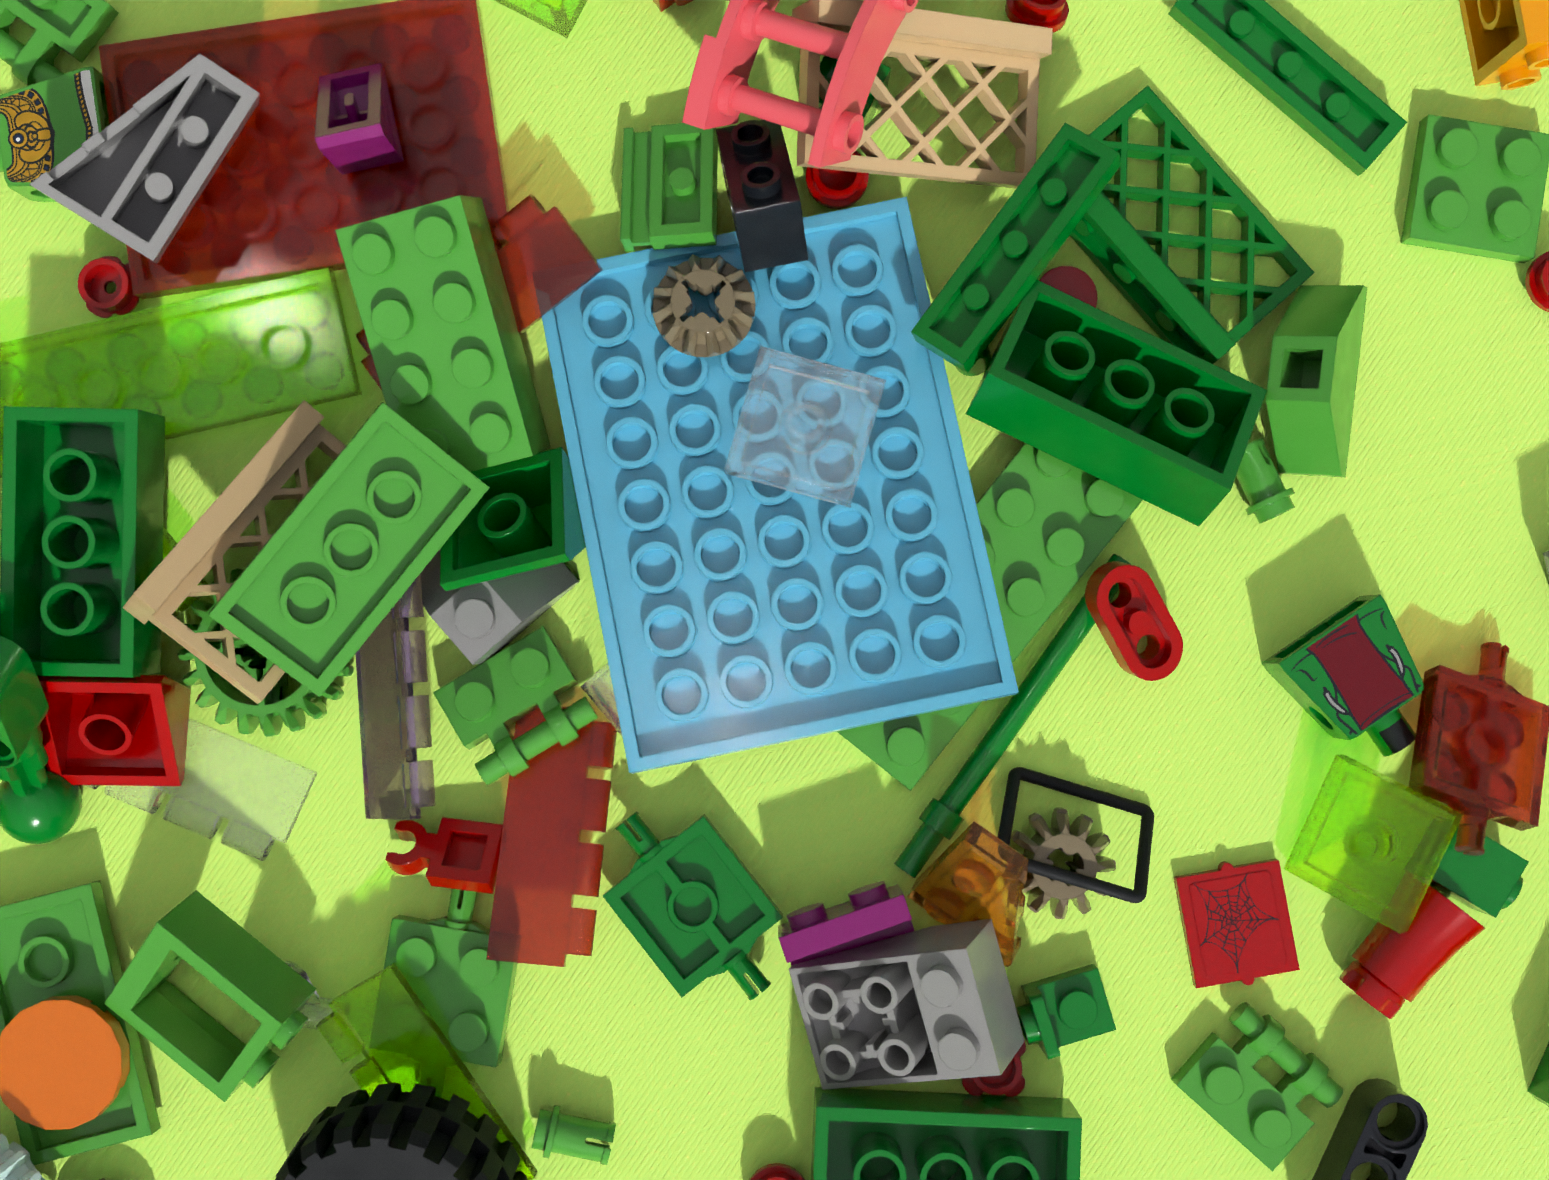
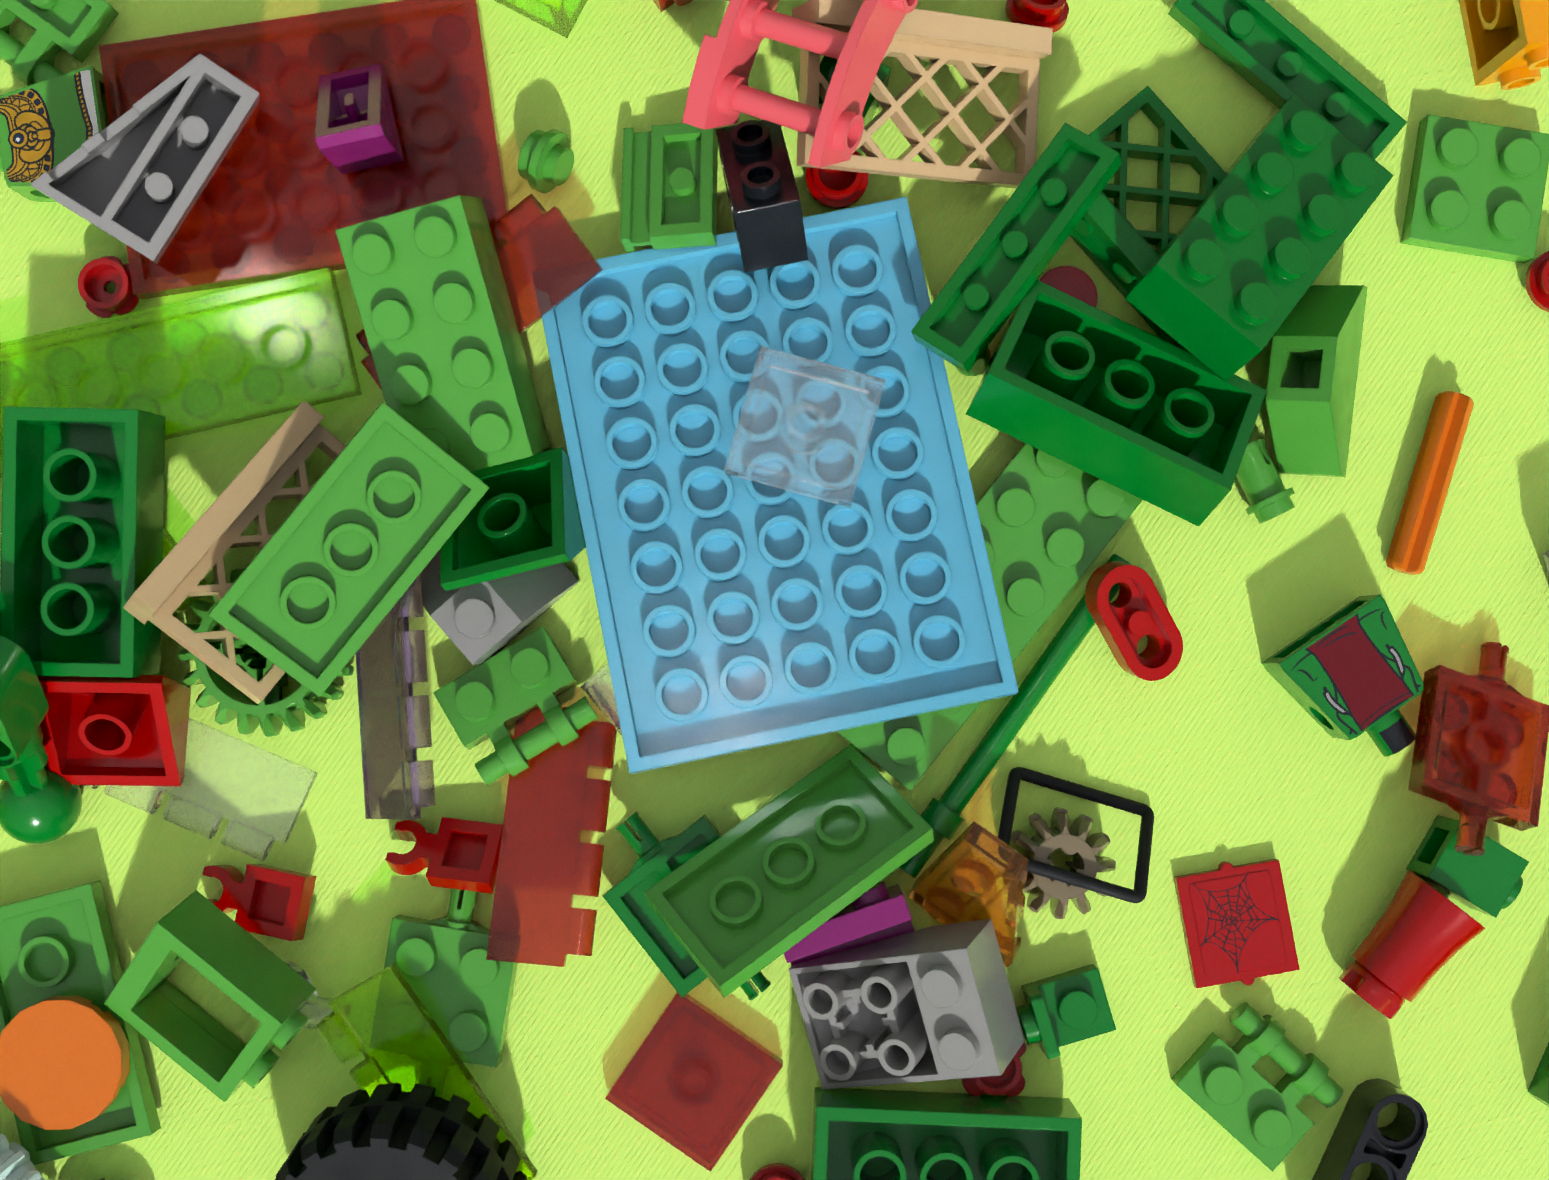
bright green pin [531,1105,616,1165] -> none
dark tan gear [652,254,756,357] -> none
clear neon green plate [1284,754,1463,934] -> none
none -> red plate [202,864,316,941]
none -> bright green plate [518,129,574,193]
none -> clear red plate [605,991,783,1172]
none -> bright green plate [644,744,934,998]
none -> green brick [1125,93,1394,381]
none -> orange axle [1386,391,1474,575]

